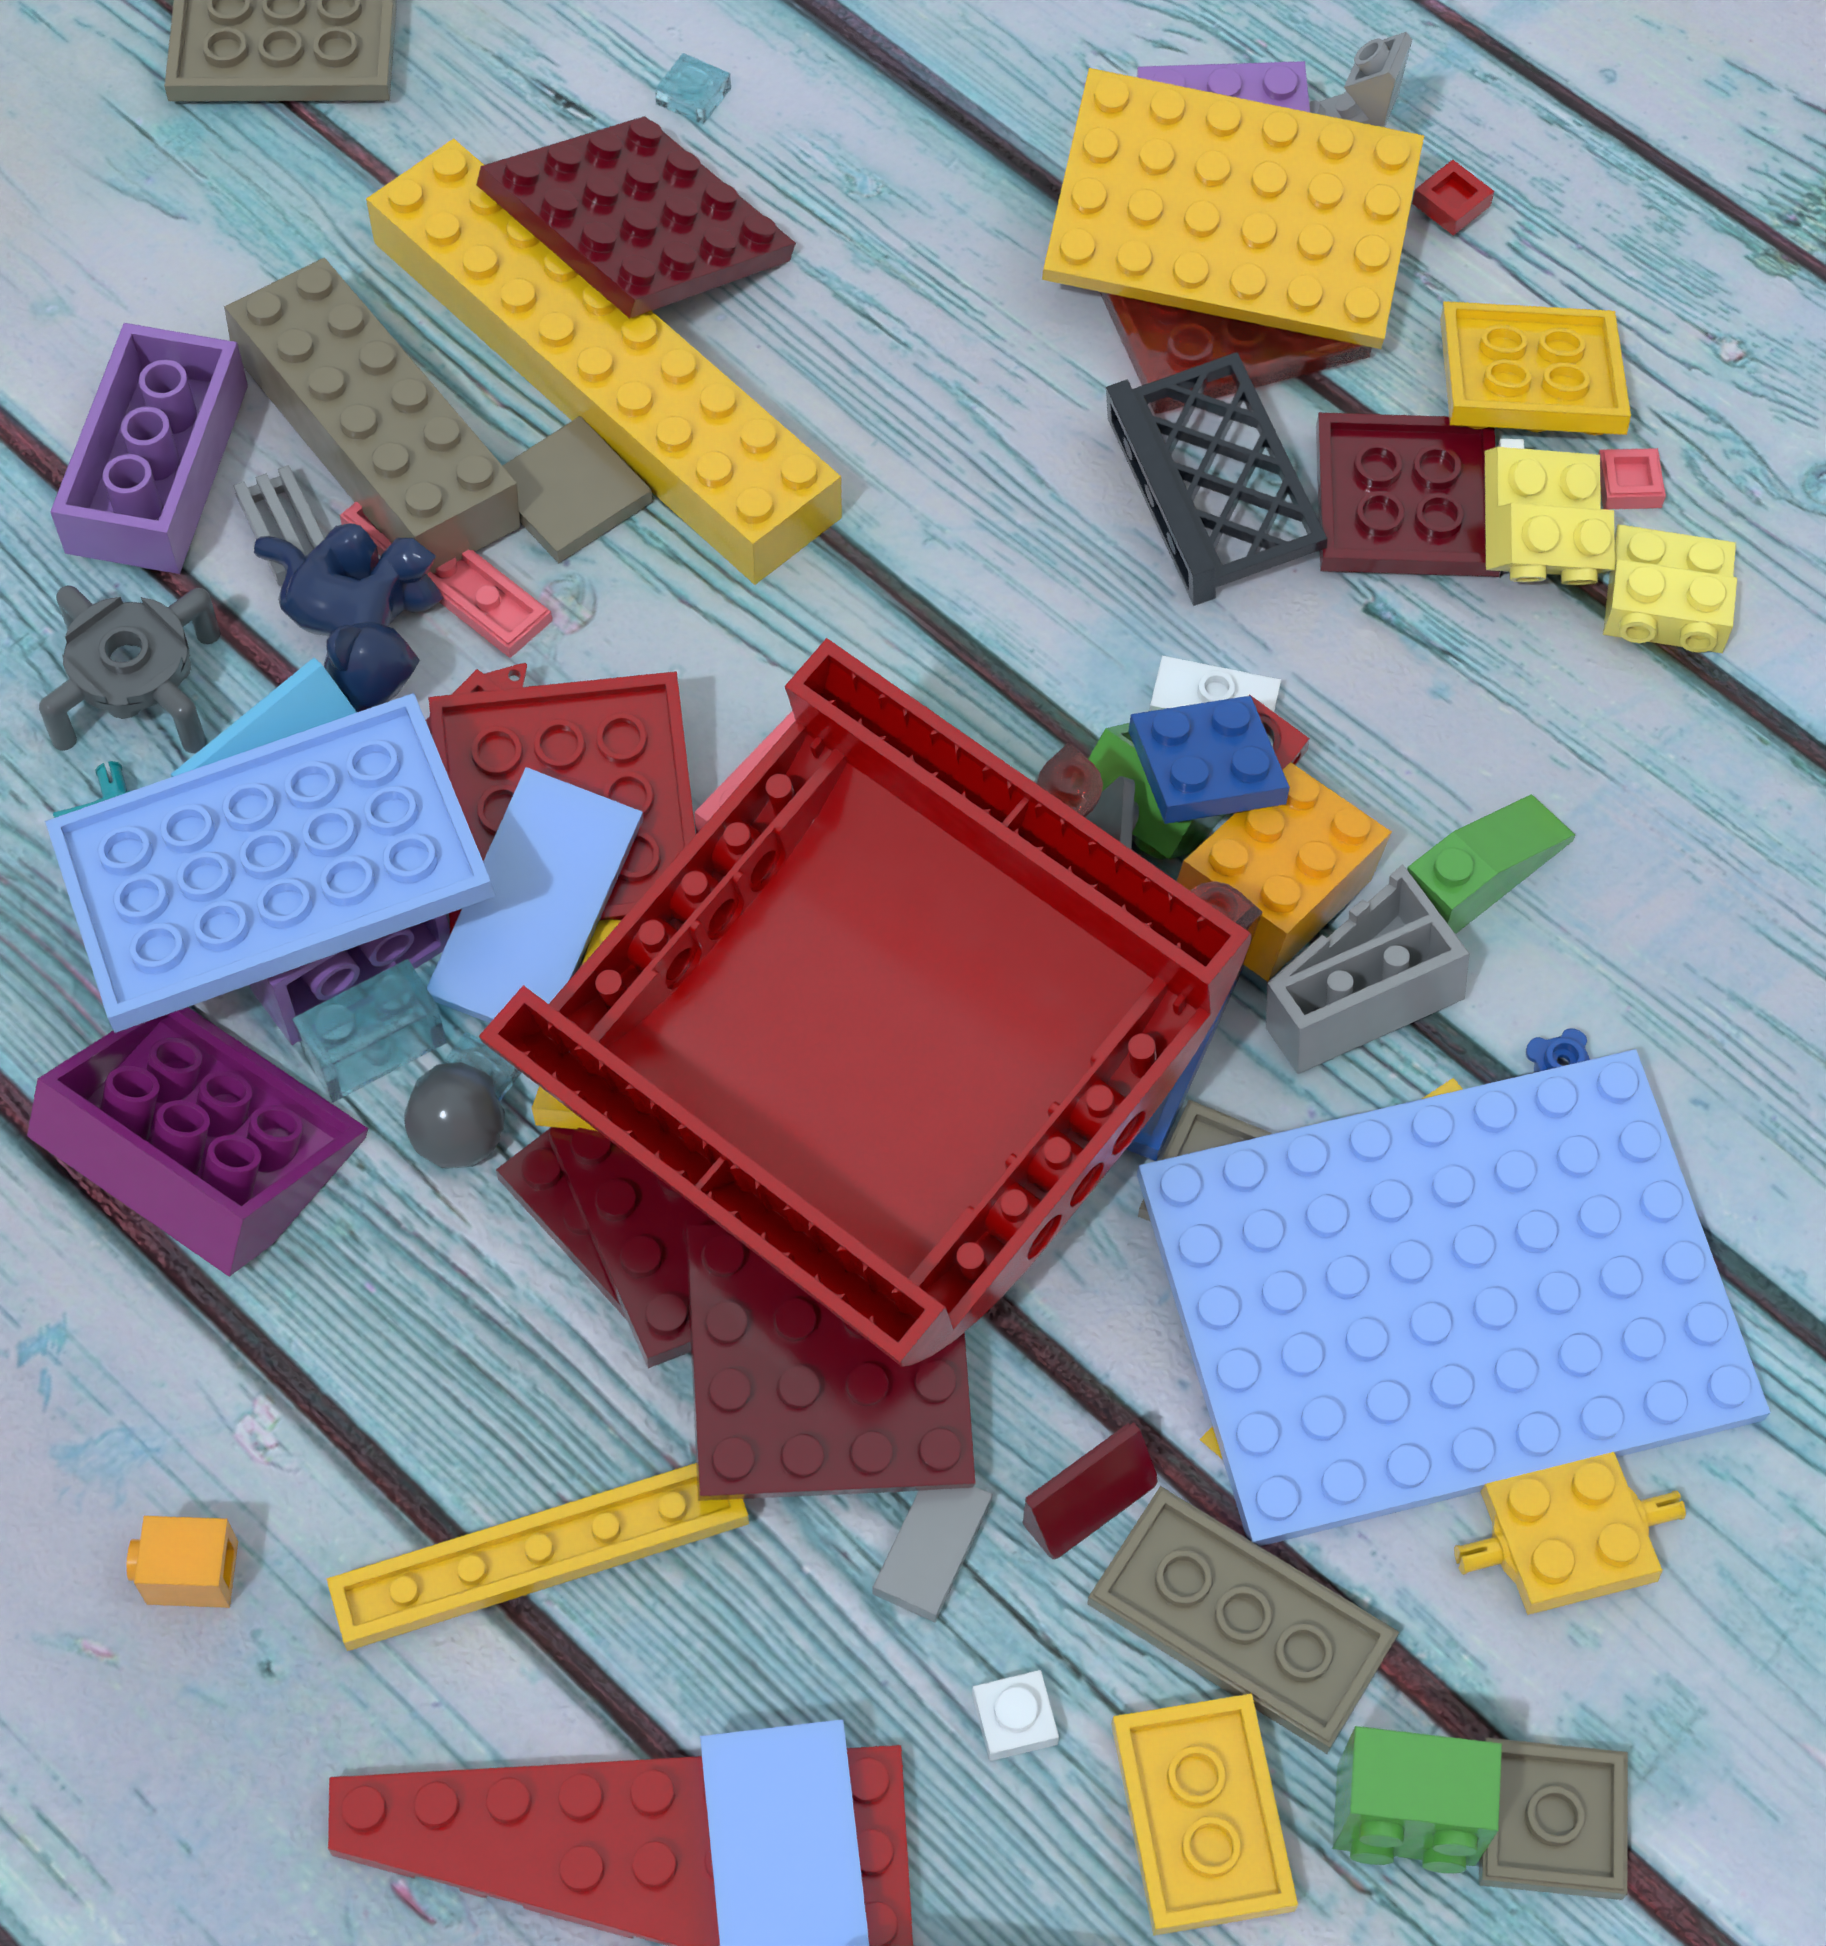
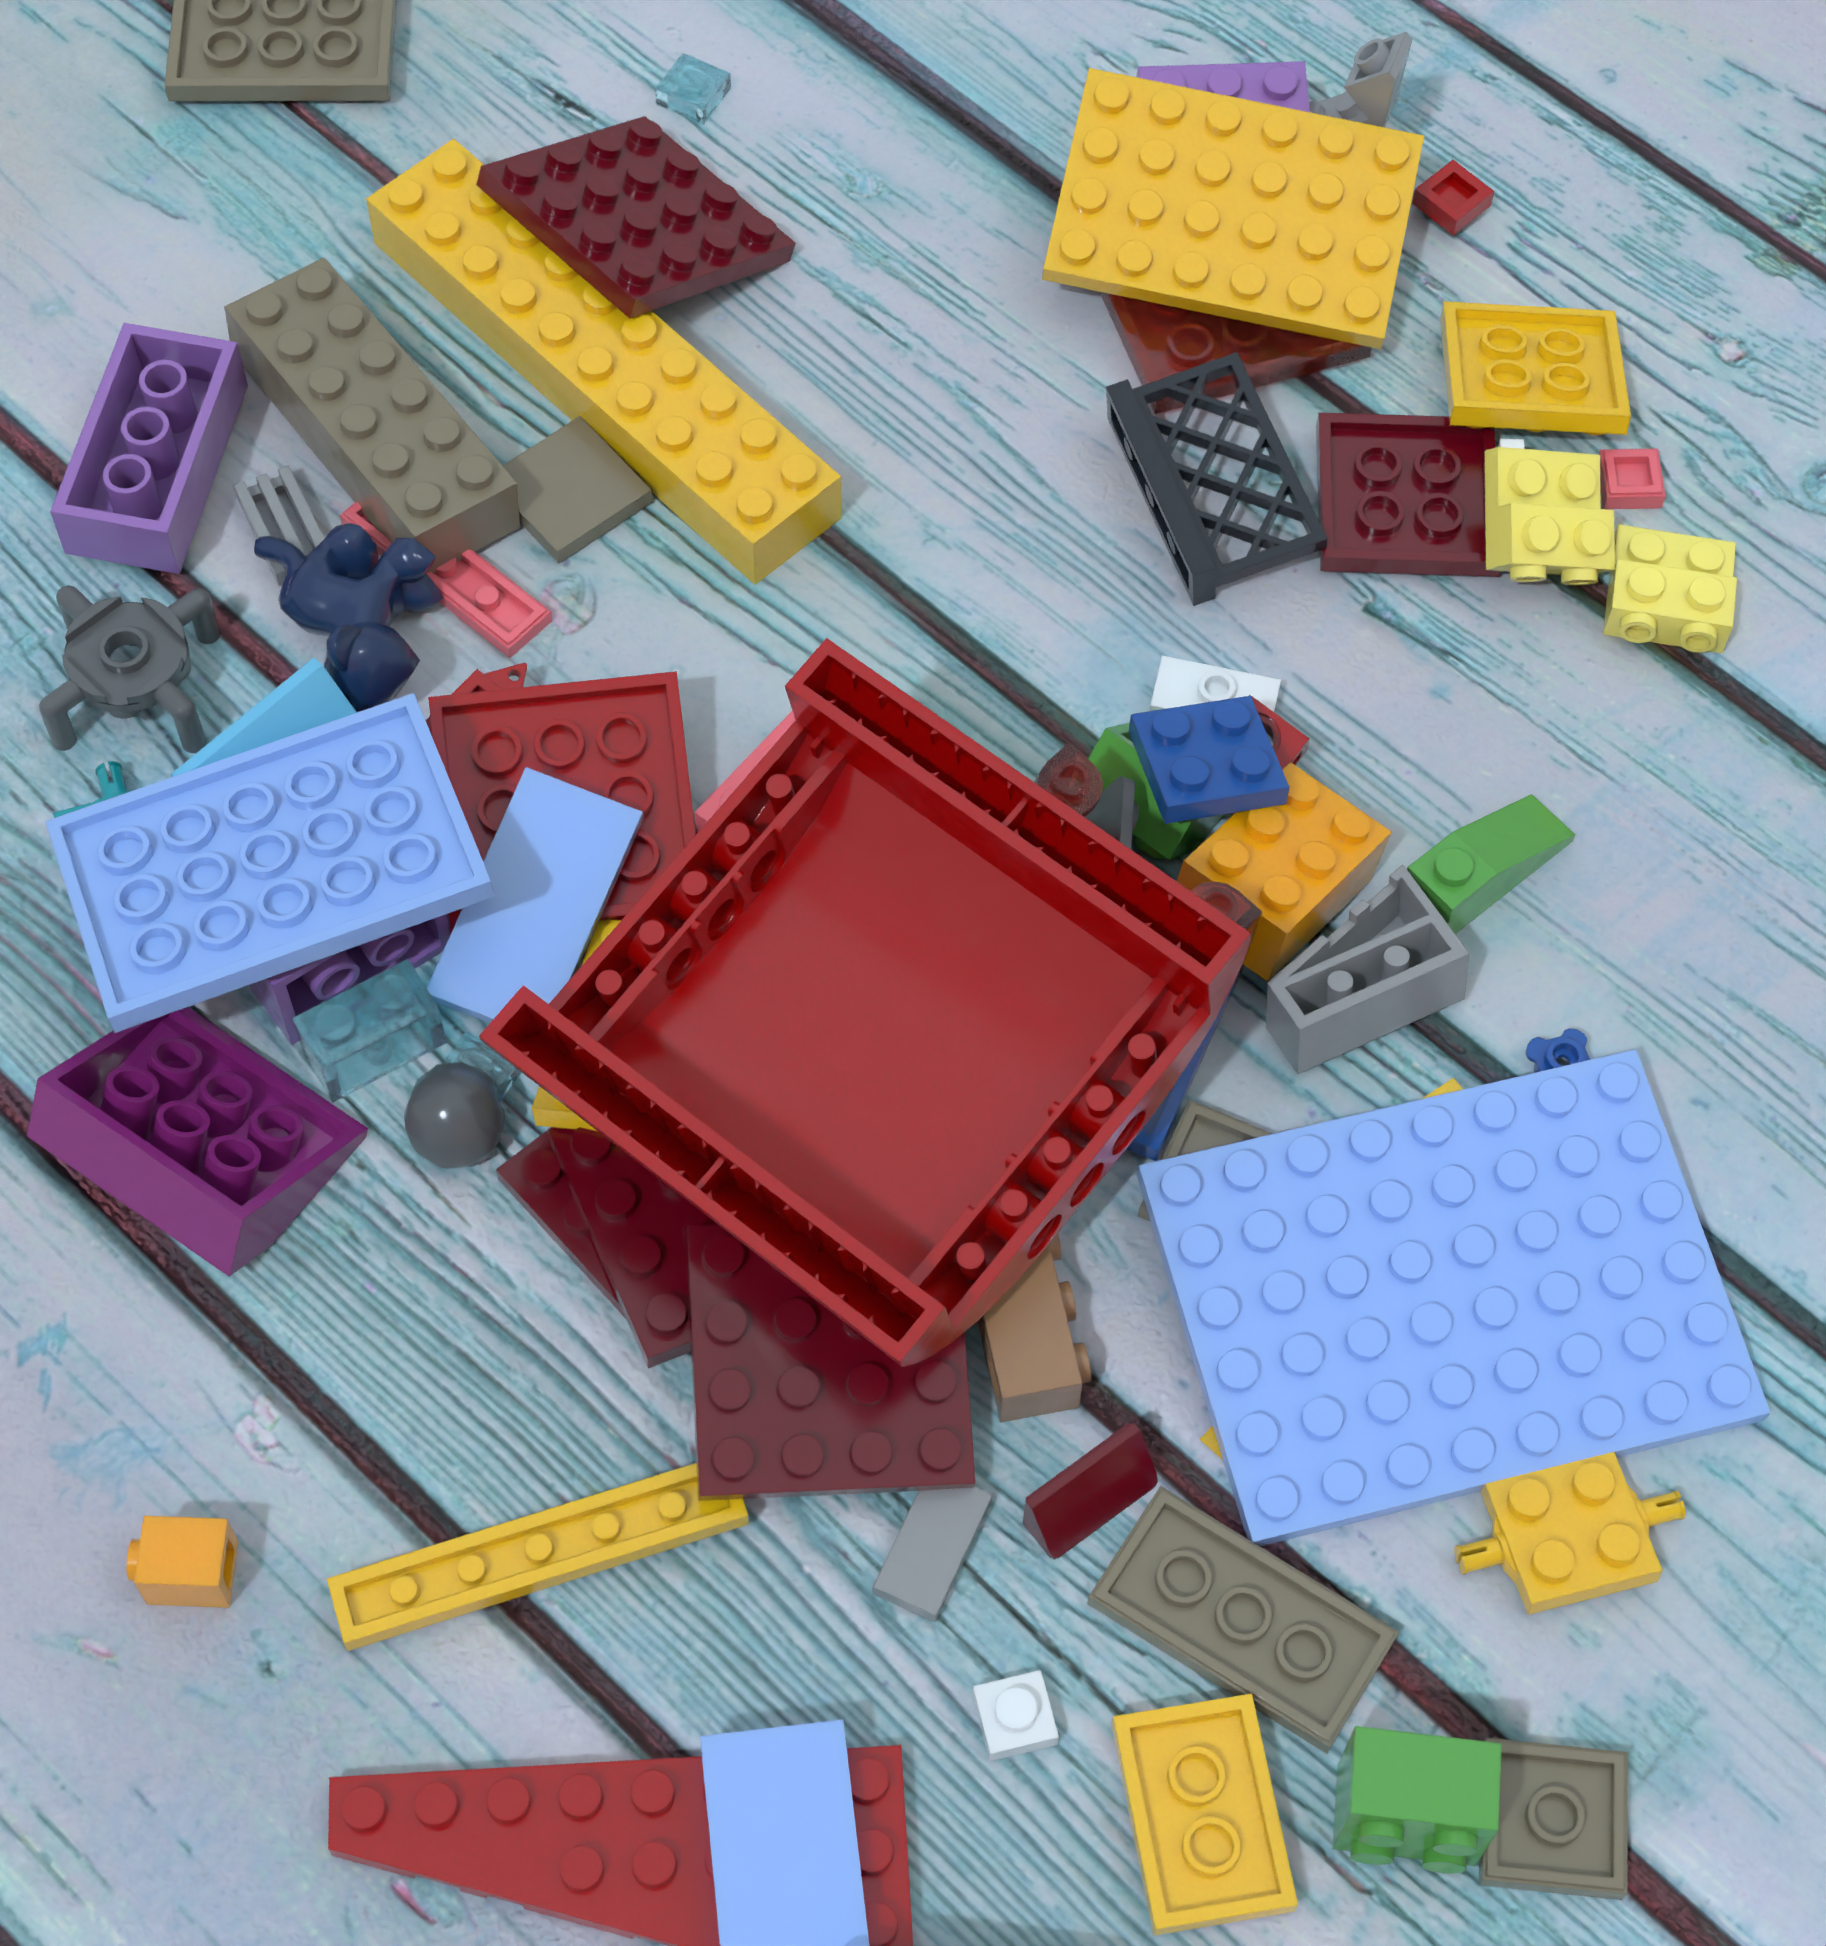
none -> medium nougat brick [977,1234,1091,1423]

